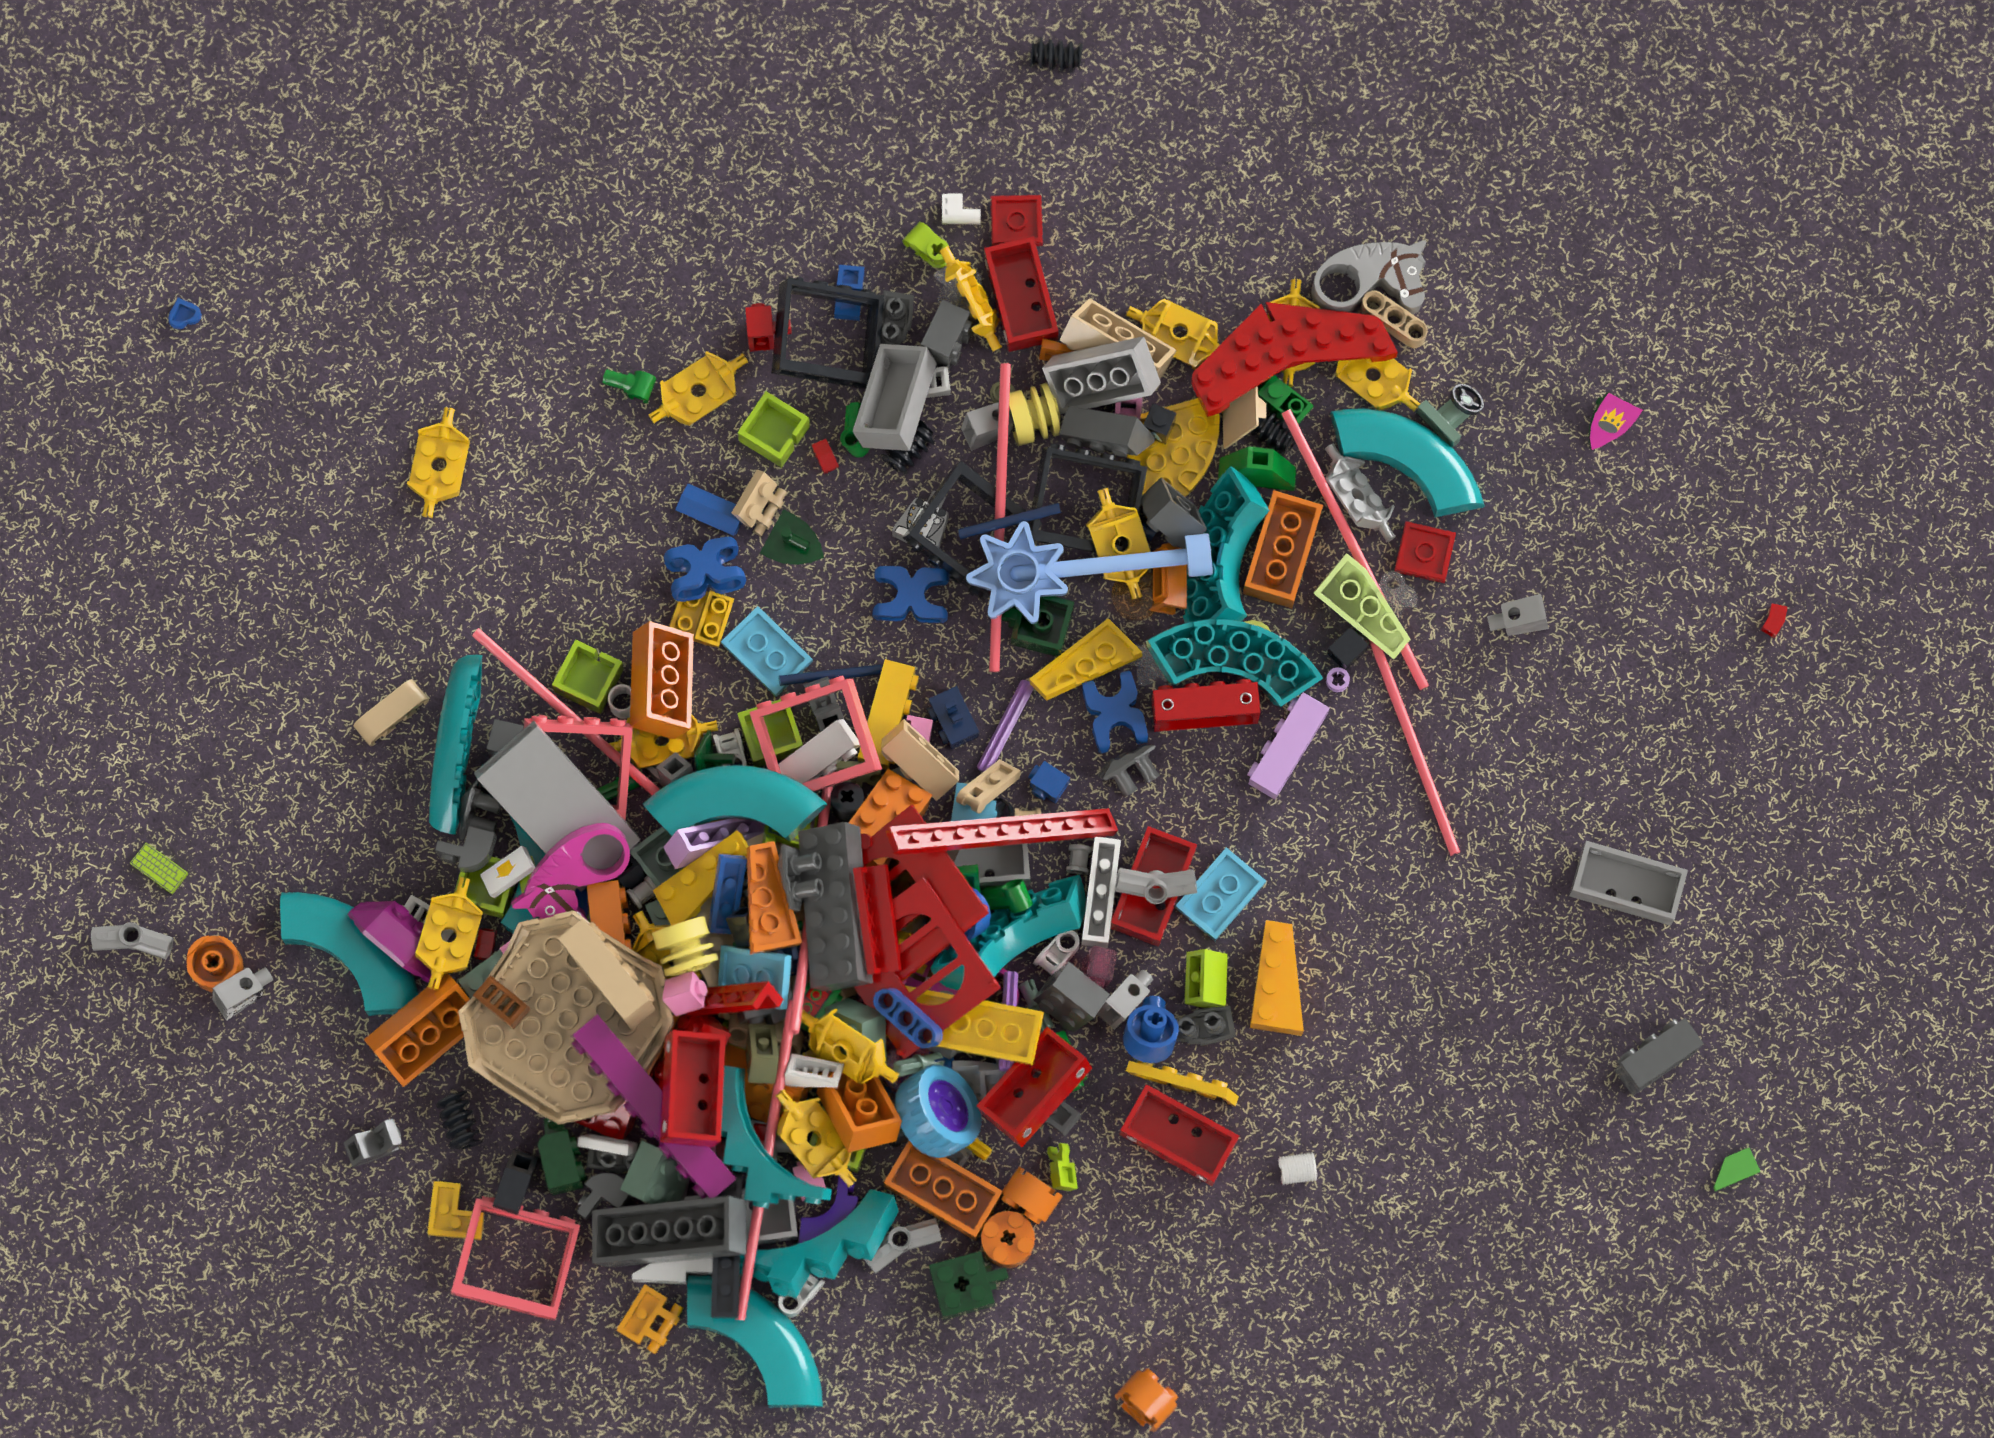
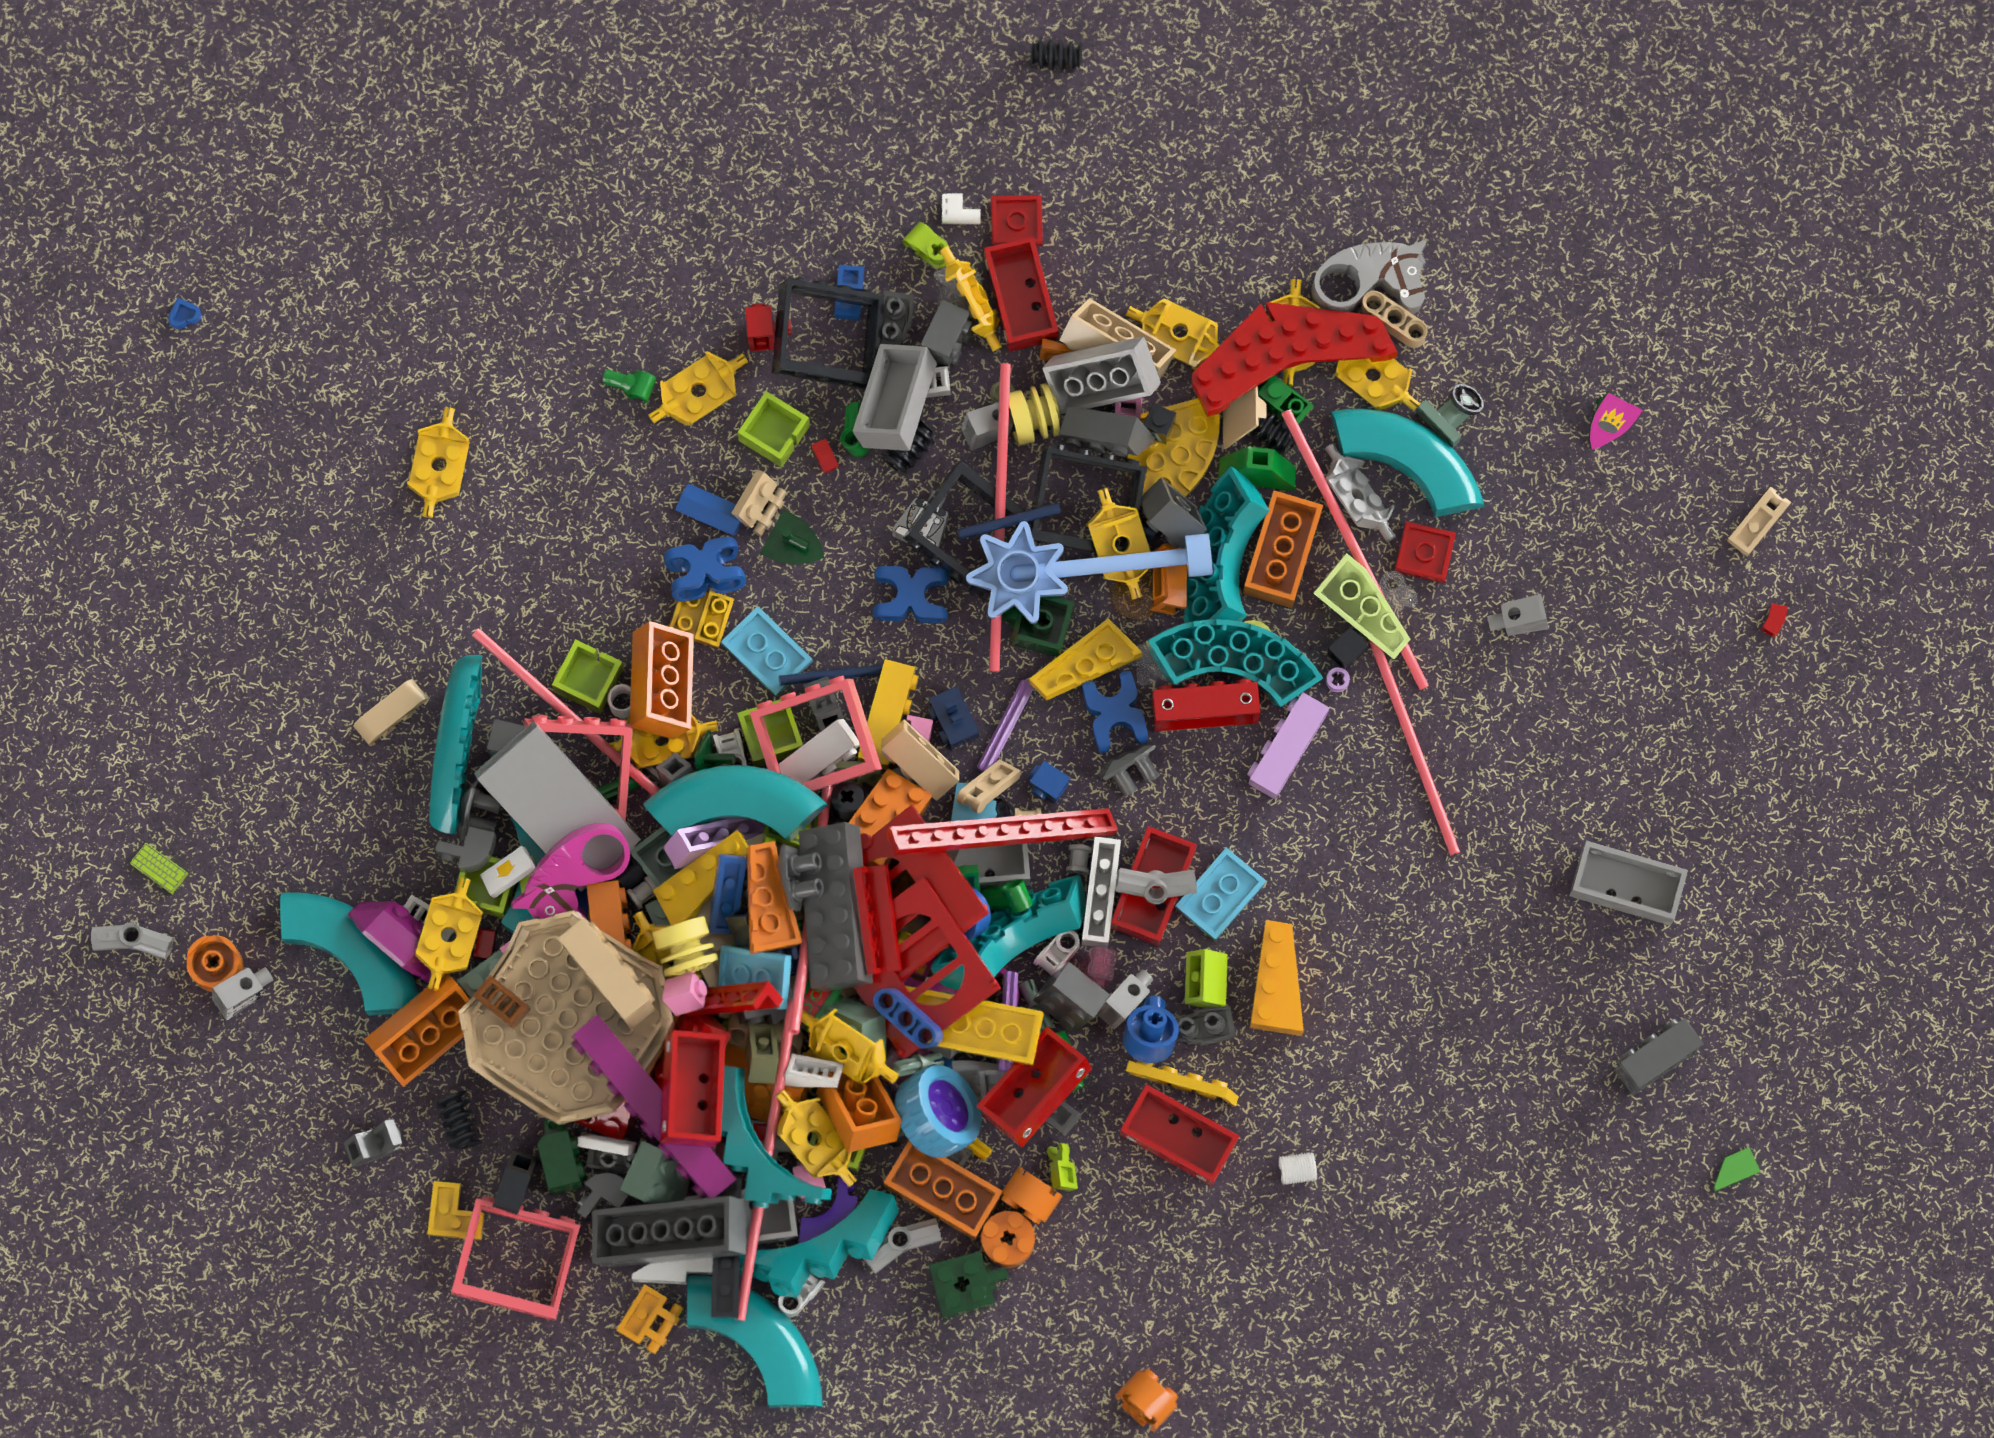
none -> tan plate [1727,487,1791,557]

